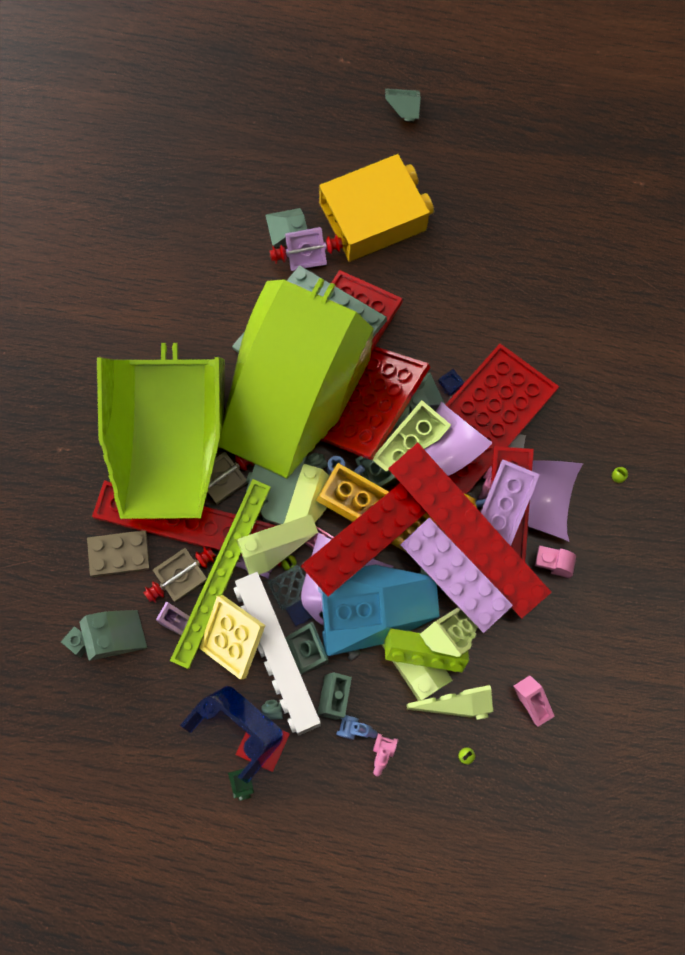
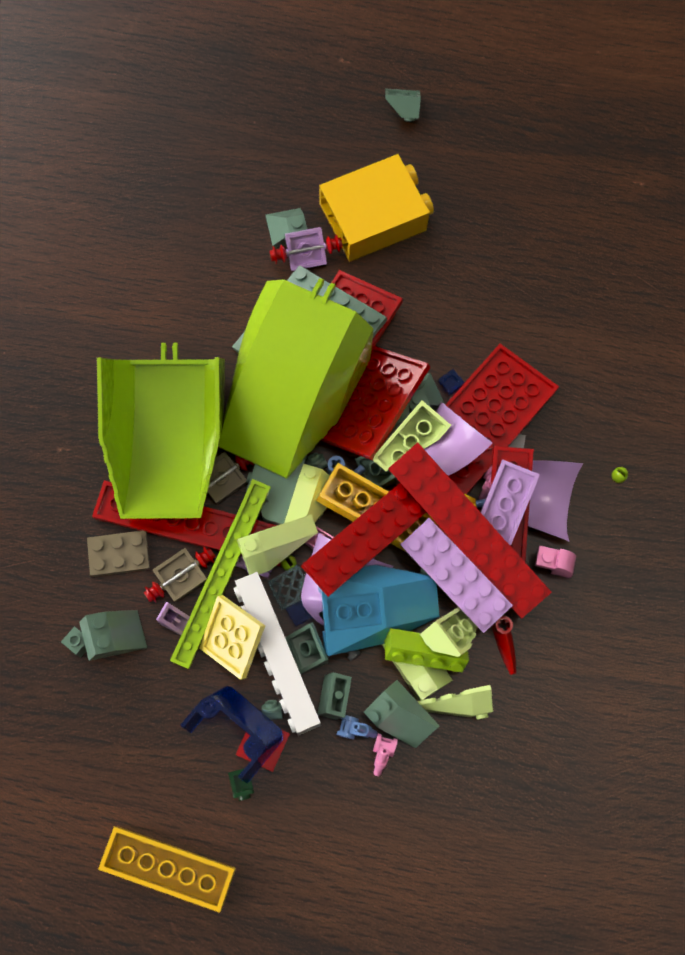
lime hinge [458,747,475,764] -> none
bright pink arch [514,676,554,727] -> none
none -> yellow brick [98,827,236,912]
none -> sand green slope [364,680,439,748]
none -> red piece [492,616,516,675]

